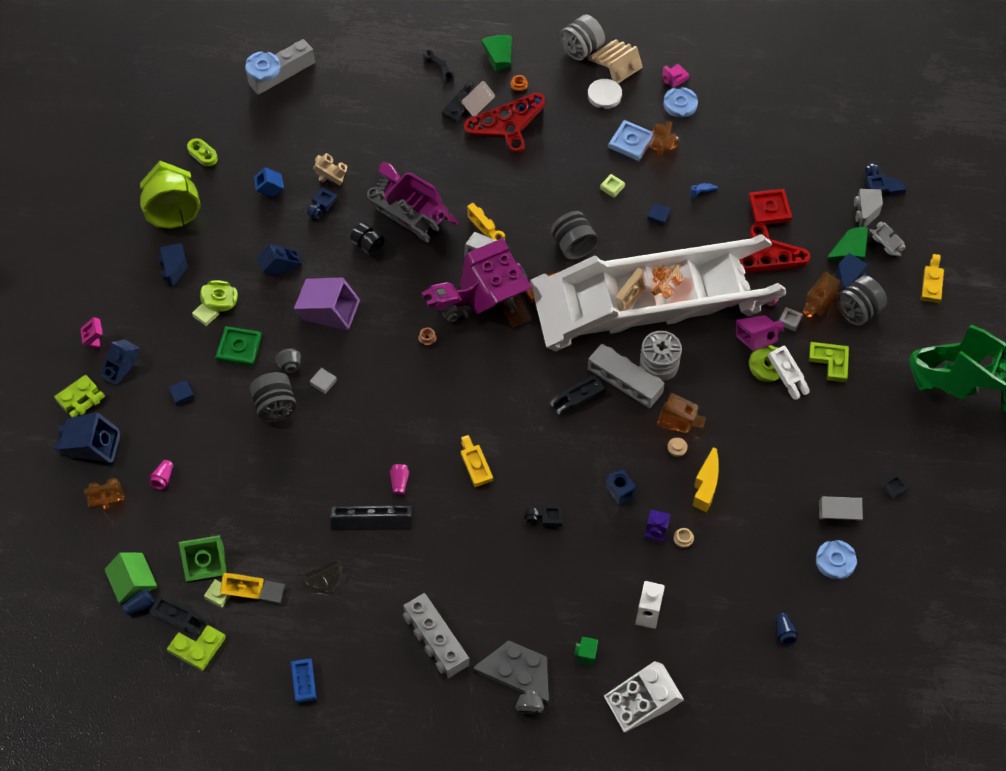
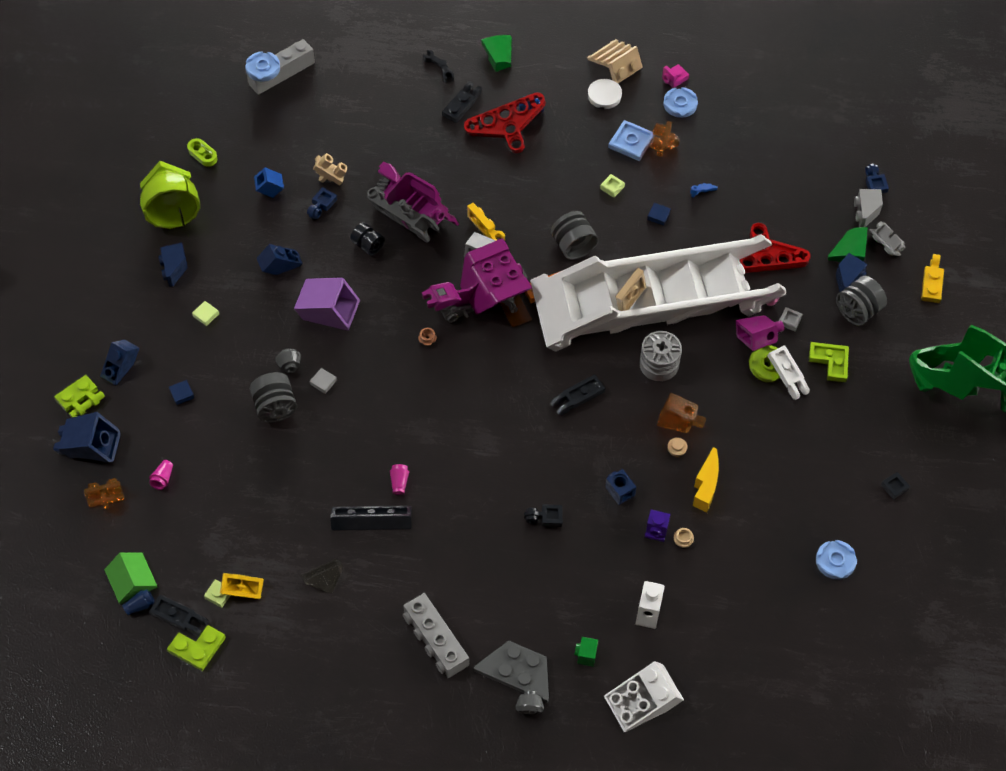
dark pink bracket [80,317,102,349] -> none
bright green slope [179,535,227,581] -> none
lime plate [200,280,238,312] -> none
green tile [215,326,263,367] -> none
dark grey tile [260,580,285,605] -> none
blue plate [291,658,317,704] -> none
yellow plate [461,435,493,487] -> none
sticker [462,81,495,117] -> none
orange plate [511,75,528,91] -> none
light grey wheel [560,14,605,60] -> none
light grey brick [587,344,665,408] -> none
clear orange hips [651,264,685,299] -> none
red plate [749,189,792,225] -> none
dark blue cone [776,613,798,646] -> none
clear orange torso [802,271,841,317] -> none
light grey hinge [819,496,863,521] -> none
dark blue tile [885,177,906,195] -> none

